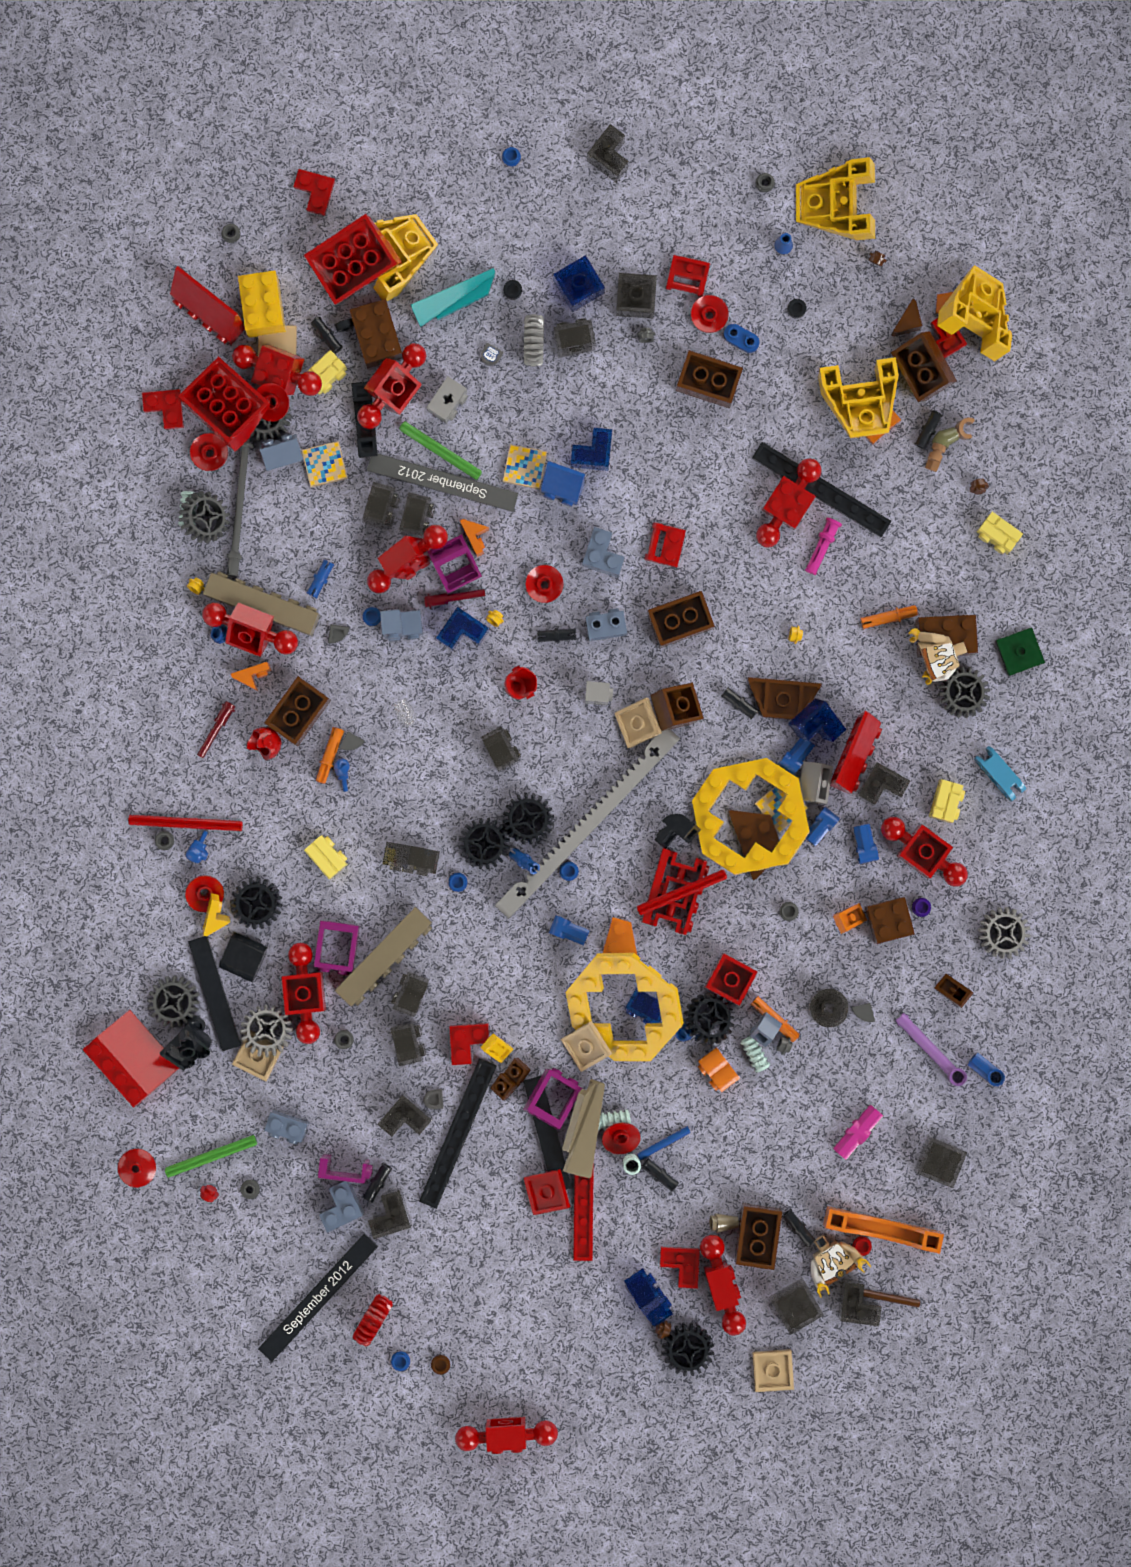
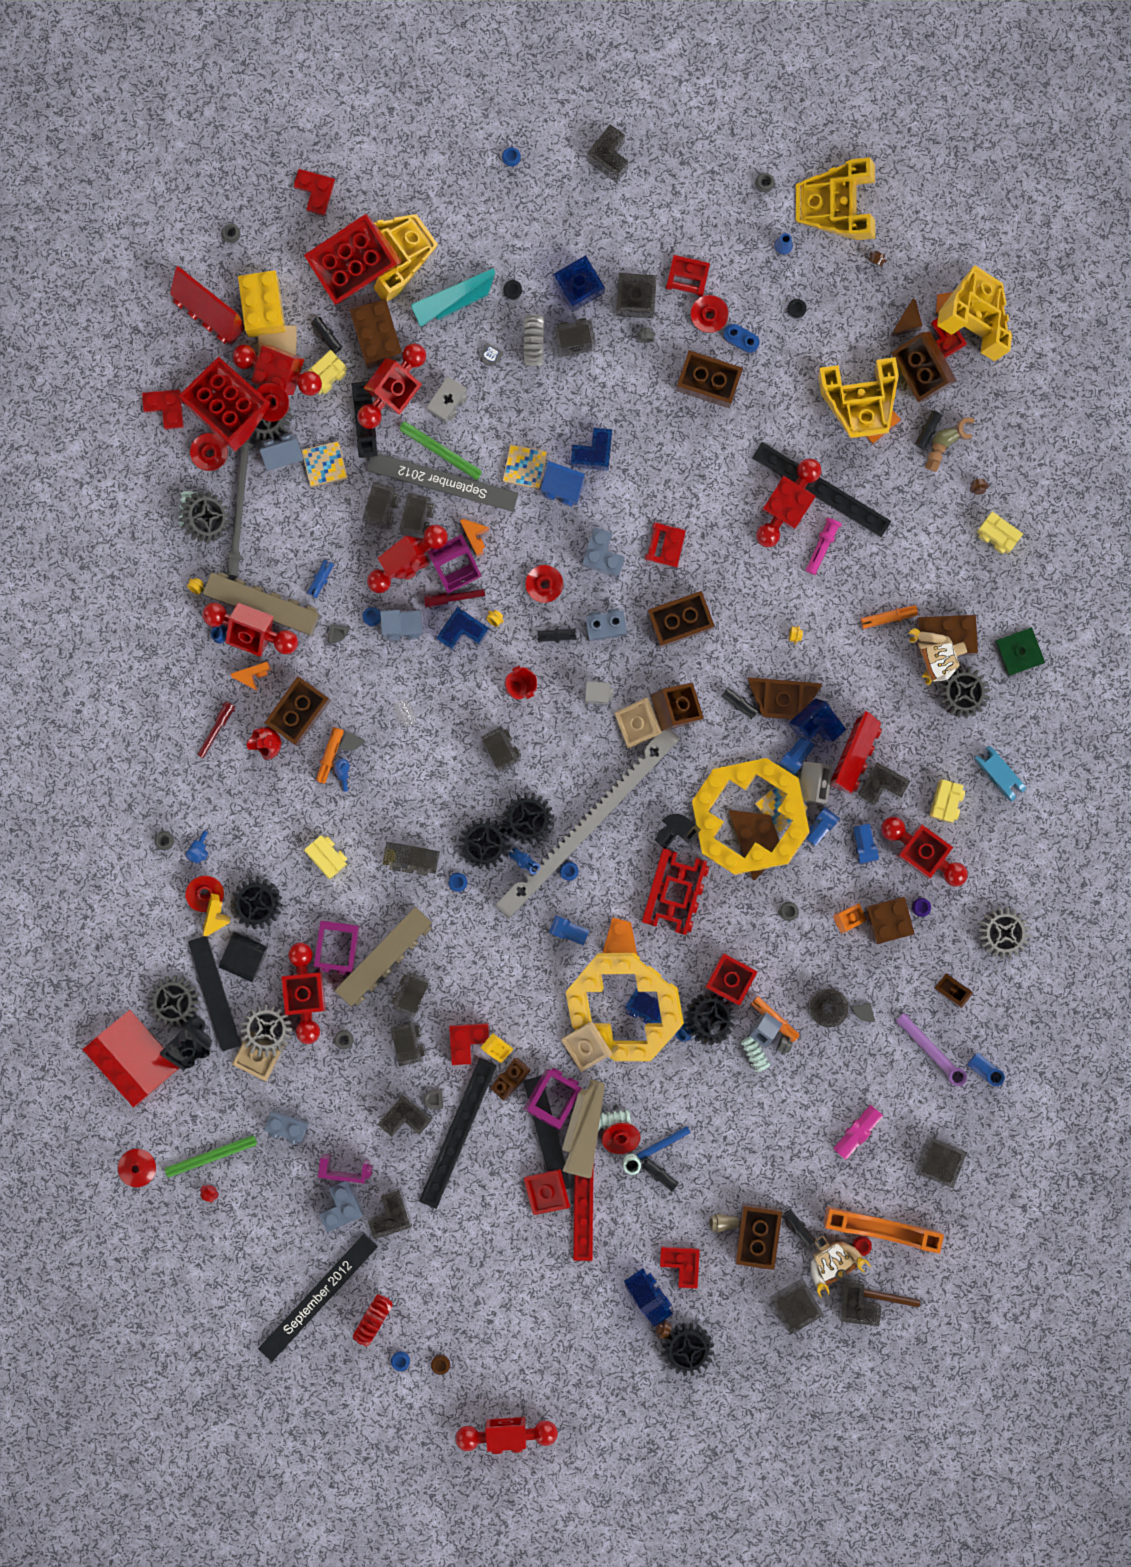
red axle [128,815,243,831] -> none
dark grey plate [240,1179,260,1199] -> none
black tile [334,318,354,333] -> none
black pin [363,1163,392,1203] -> none
red axle [637,870,727,915] -> none
orange brick [697,1047,740,1092] -> none
red brick [700,1235,746,1336] -> none
tan tile [752,1349,794,1392] -> none

